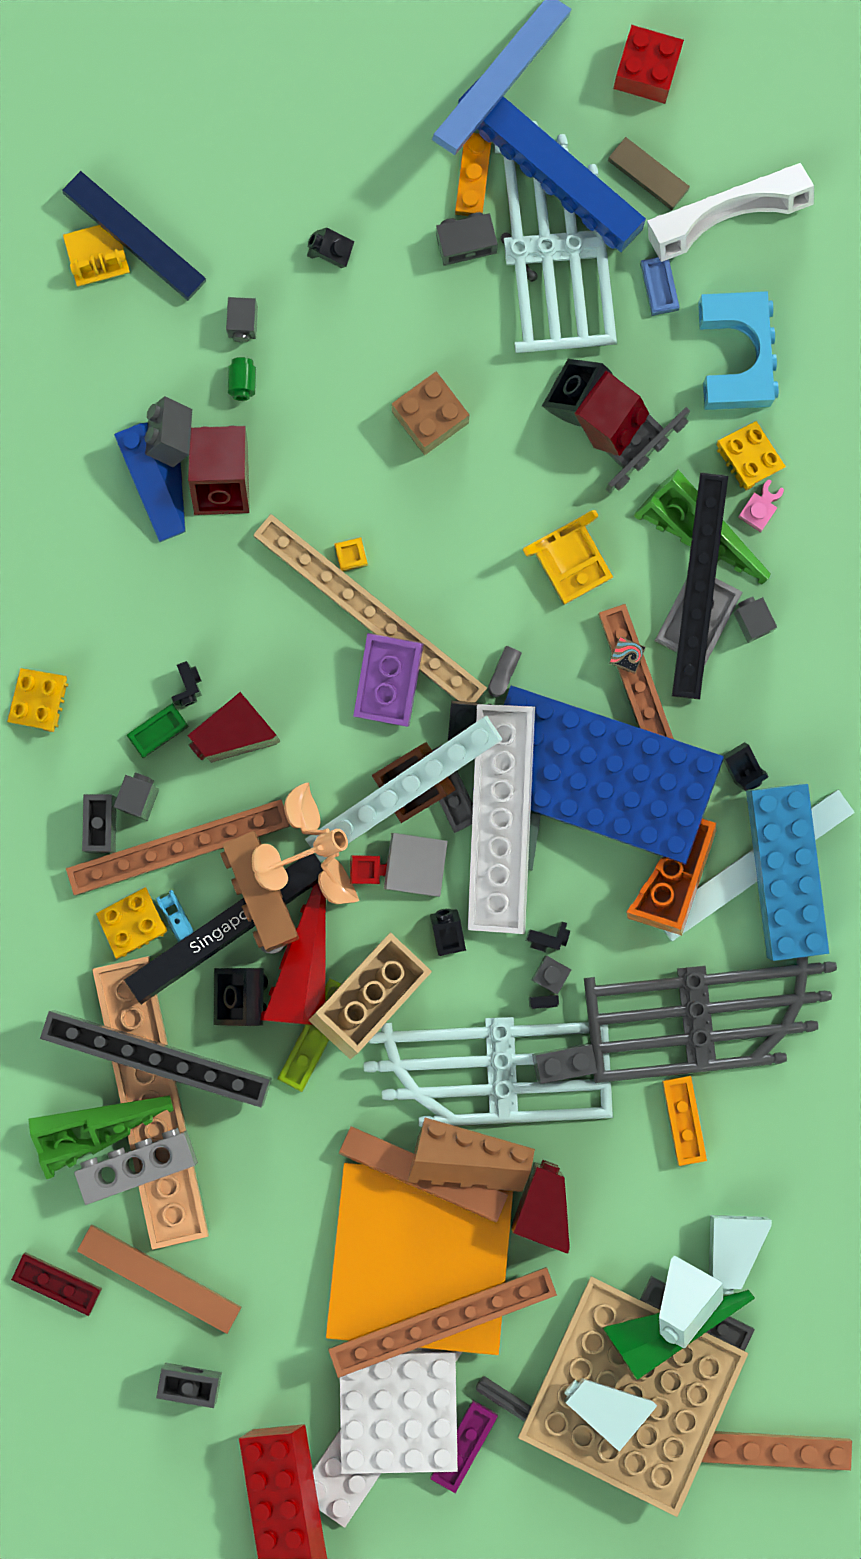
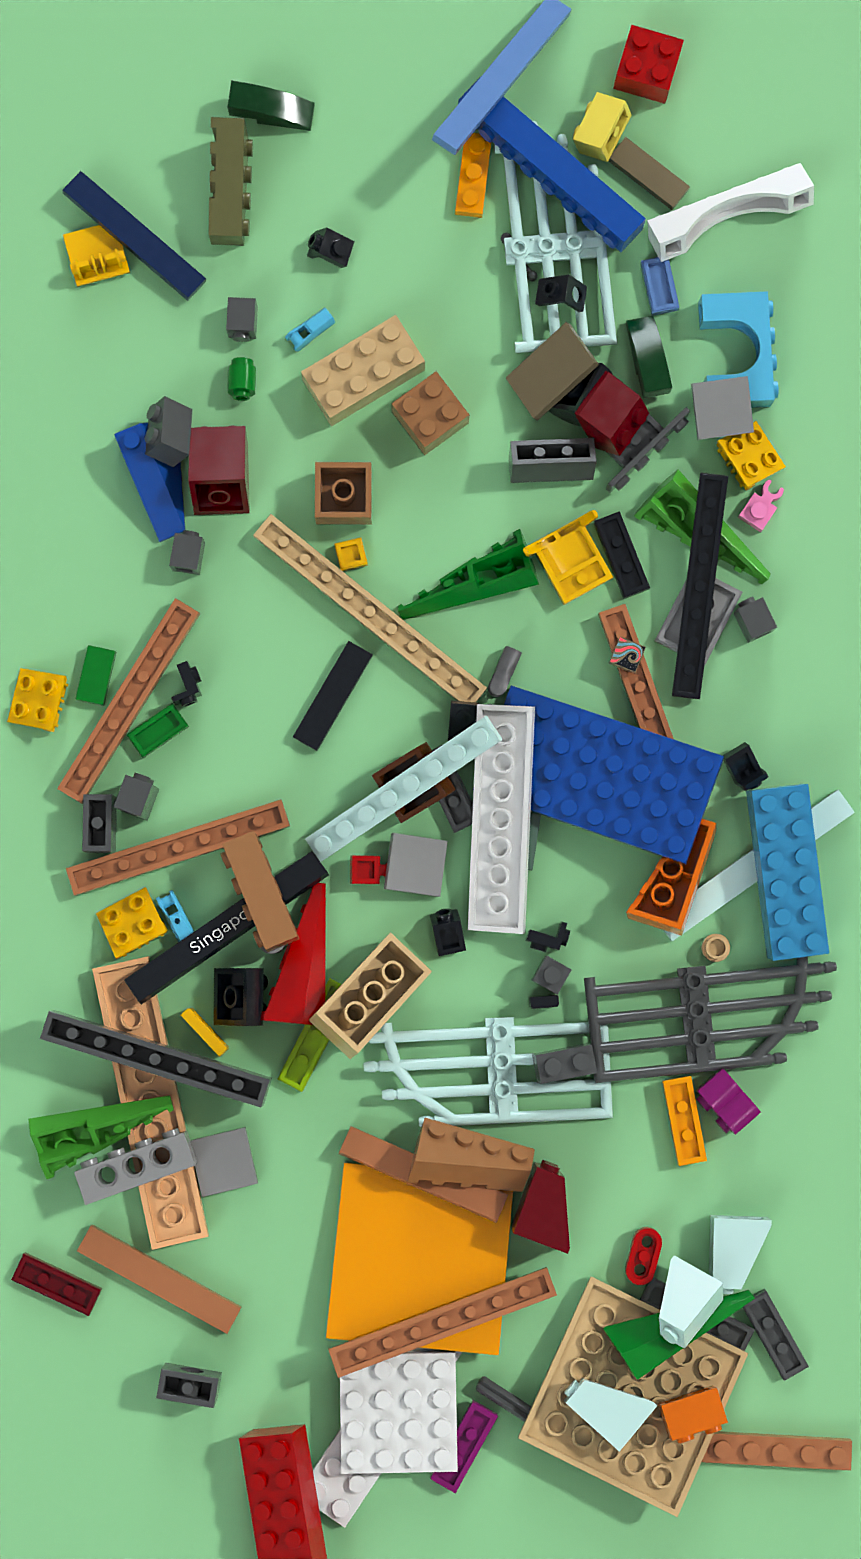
dark red slope [187,692,280,763] -> none
light nougat plant [252,782,359,904] -> none
medium lavender plate [353,633,424,727] -> none
dark grey brick [436,212,498,266] -> none
none -> nougat plate [57,598,200,804]
none -> green tile [75,645,117,706]
none -> dark grey brick [169,530,205,575]
none -> yellow tile [181,1008,229,1057]
none -> light grey tile [190,1127,258,1197]
none -> olive wedge [209,117,253,246]
none -> dark green slope [227,80,315,131]
none -> medium azure bar [285,307,335,352]
none -> black tile [293,641,373,751]
none -> tan brick [301,315,425,427]
none -> medium nougat brick [315,462,372,525]
none -> green wedge [398,529,539,620]
none -> dark tan tile [506,322,599,420]
none -> dark grey brick [508,438,597,483]
none -> black bracket [535,274,587,312]
none -> light yellow brick [573,92,632,162]
none -> black tile [593,511,650,599]
none -> red plate [625,1227,662,1285]
none -> dark green slope [626,316,672,398]
none -> orange brick [658,1385,728,1443]
none -> light grey tile [691,376,754,440]
none -> magenta brick [695,1068,761,1135]
none -> tan plate [701,934,730,962]
none -> dark grey tile [742,1289,809,1381]

